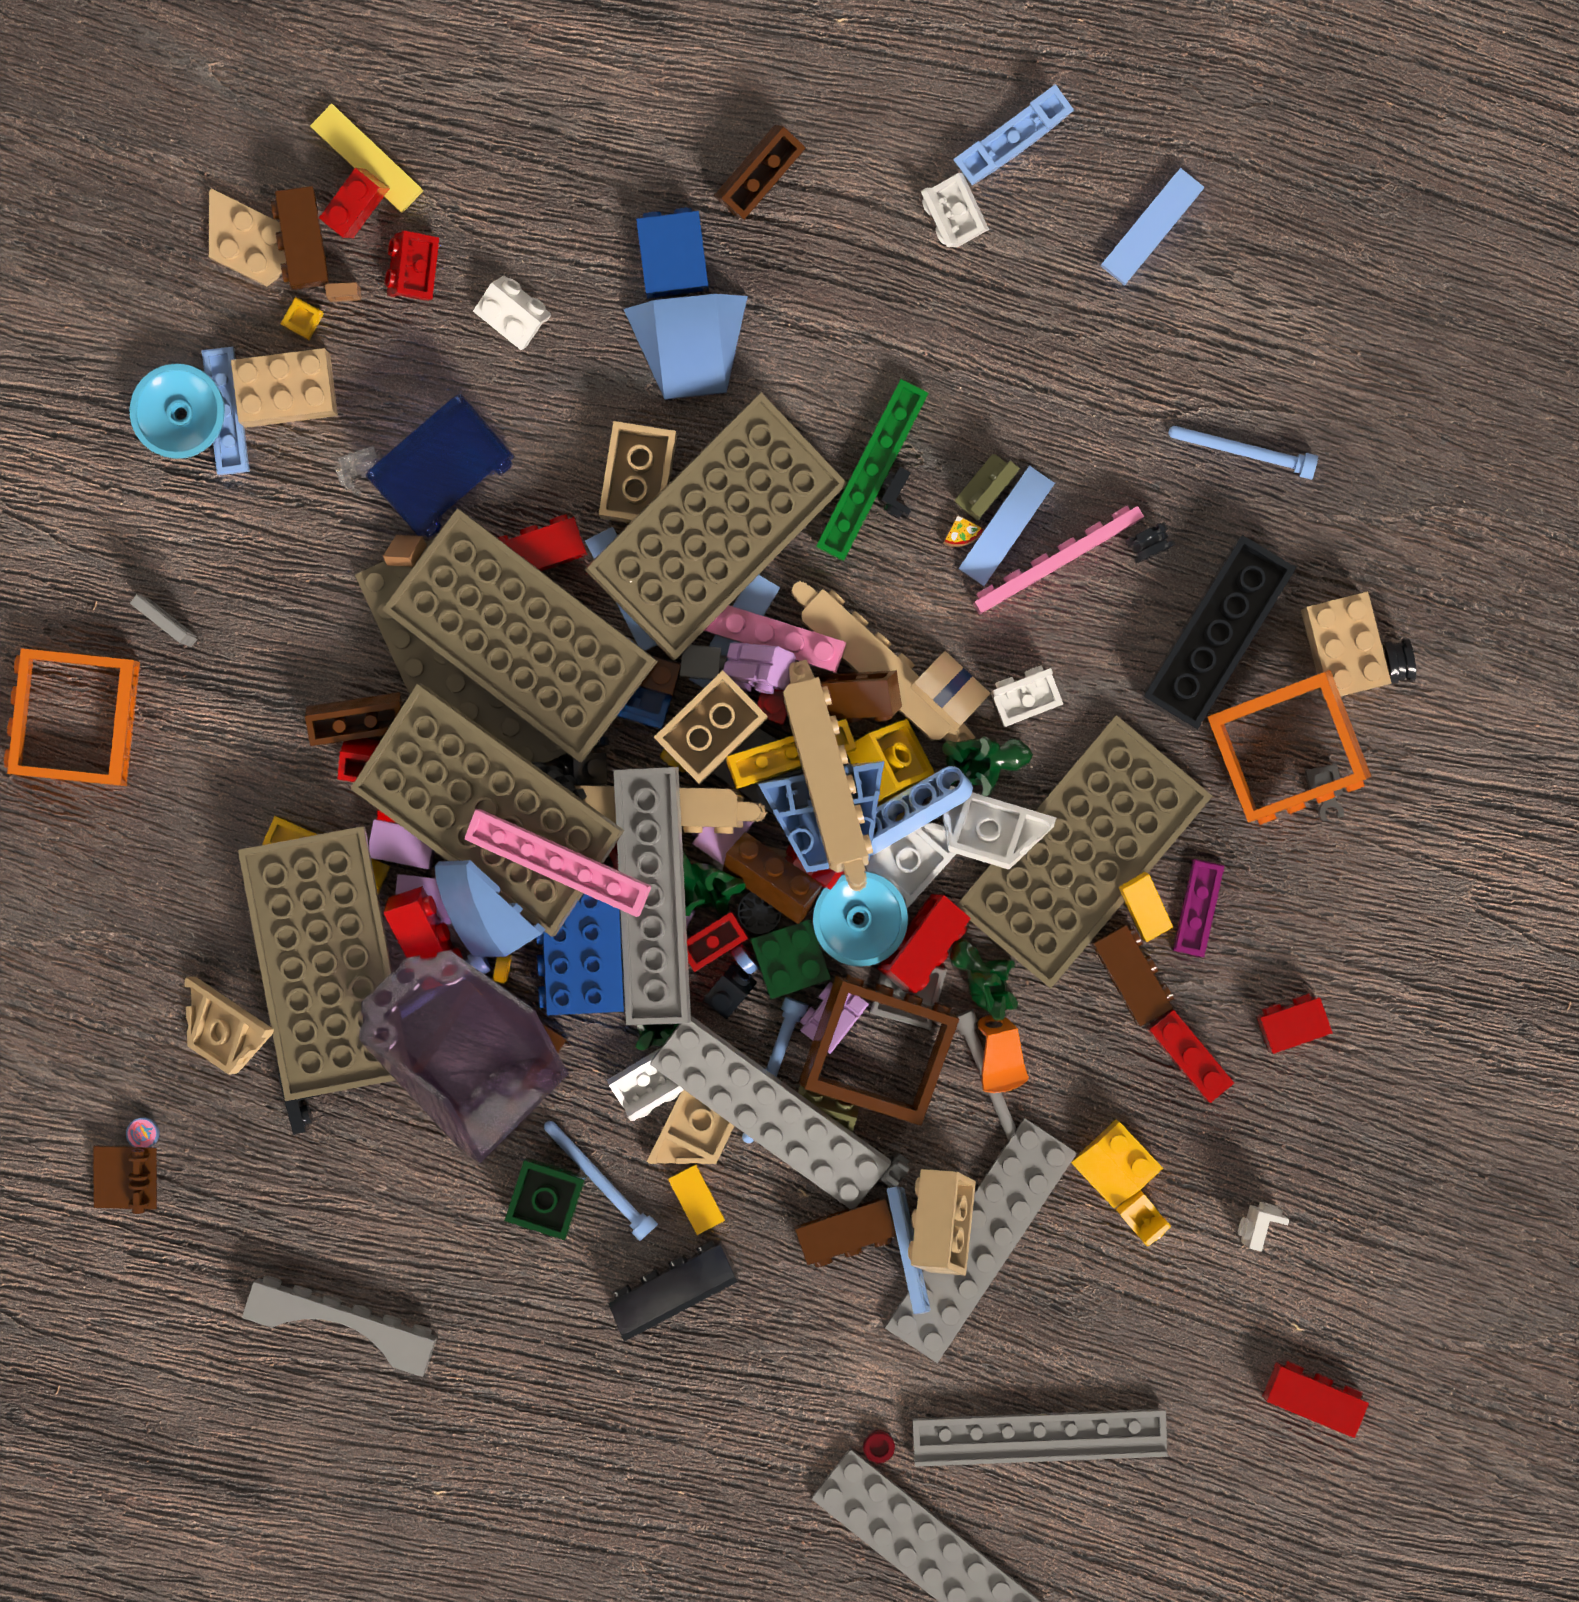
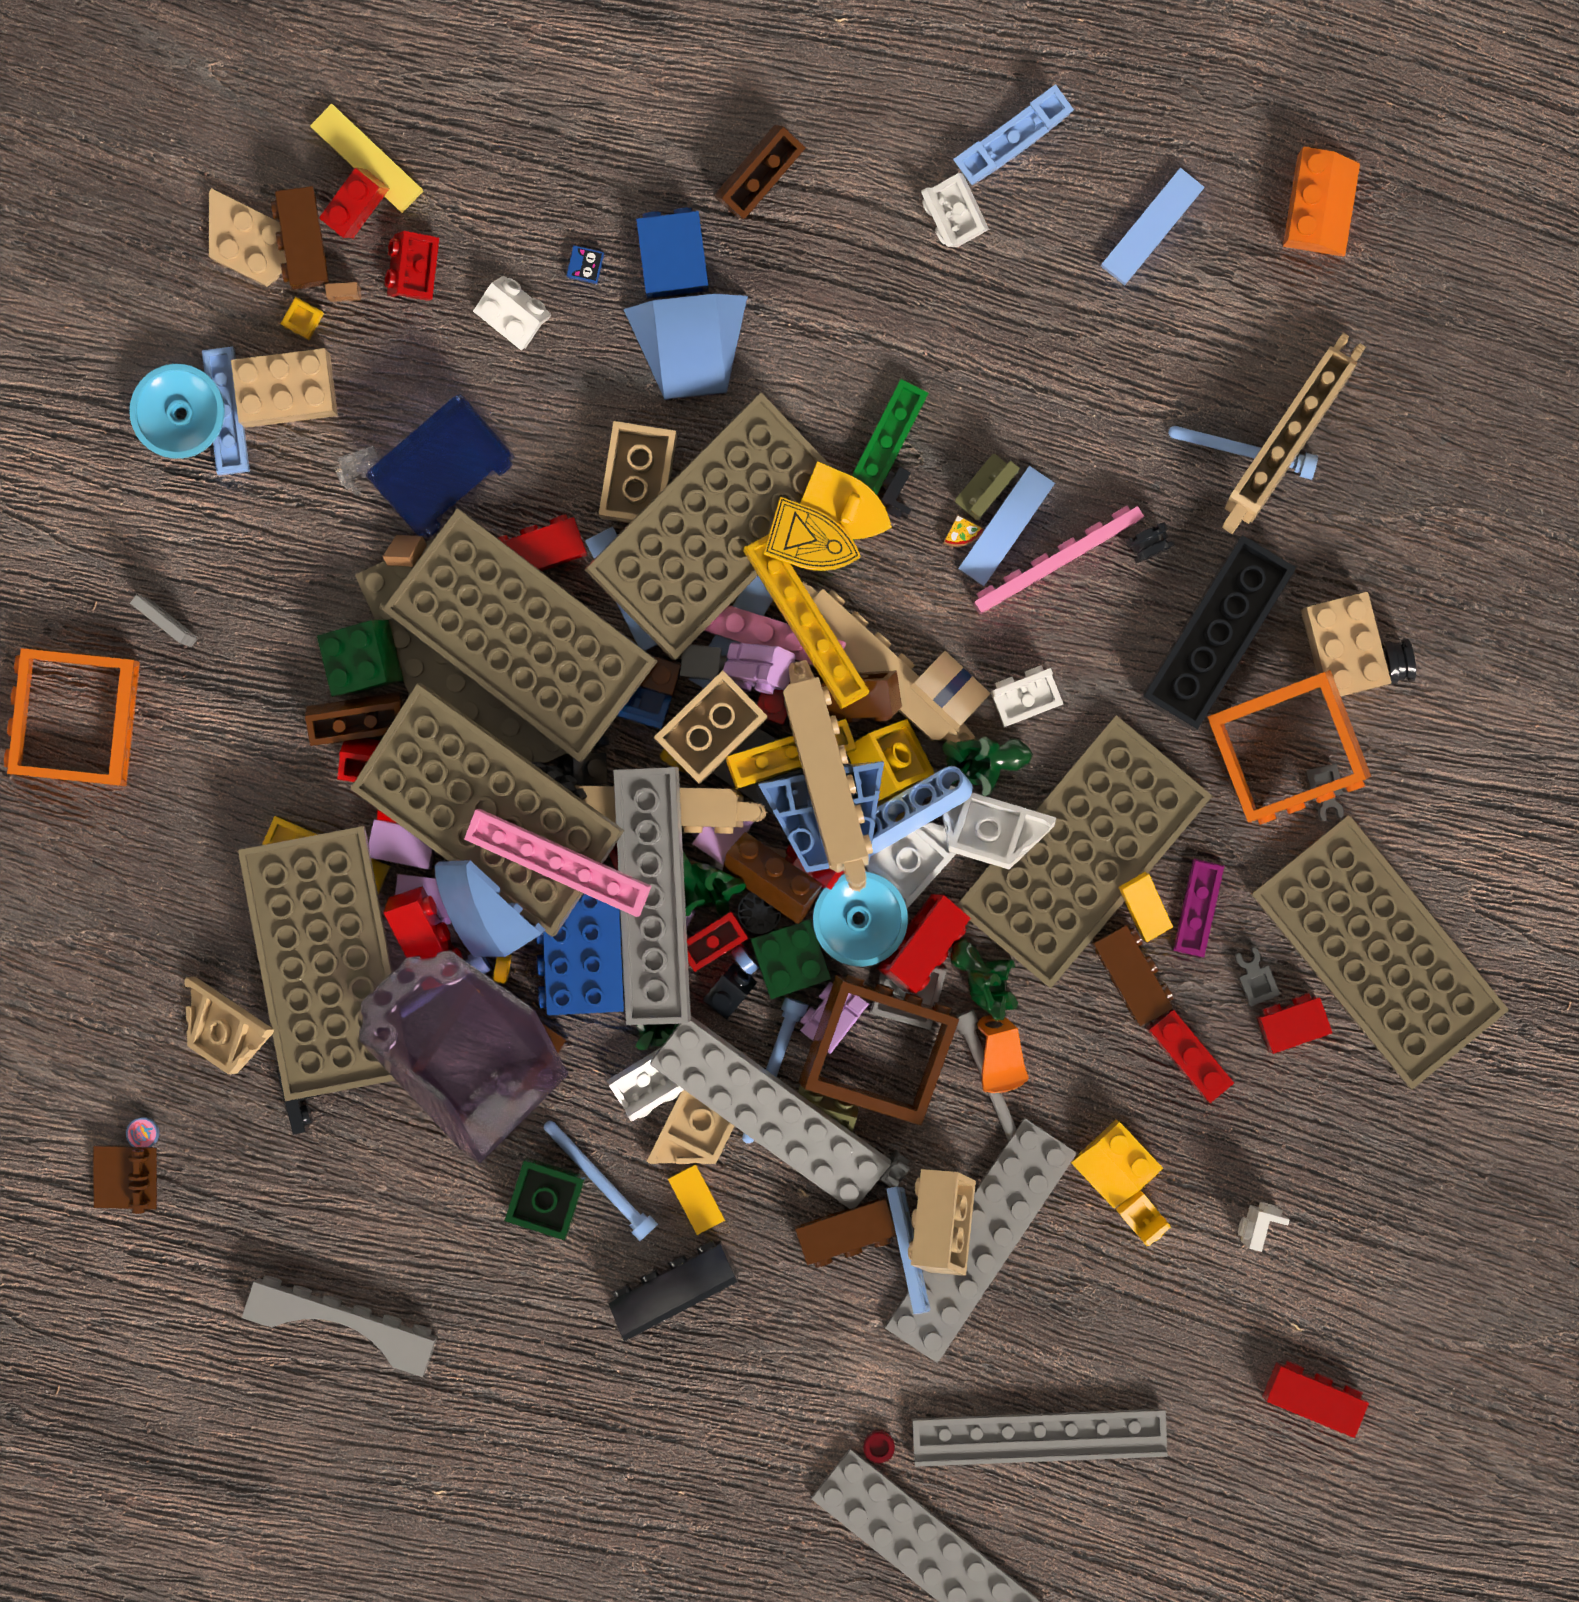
none -> dark green brick [317,620,403,697]
none -> tile [567,245,605,285]
none -> yellow tile [743,534,869,709]
none -> yellow shield [763,497,861,571]
none -> yellow shield [800,461,892,539]
none -> tan hinge [1222,333,1366,534]
none -> dark grey plate [1235,947,1280,1006]
none -> dark tan plate [1250,815,1509,1090]
none -> orange slope [1283,146,1360,257]

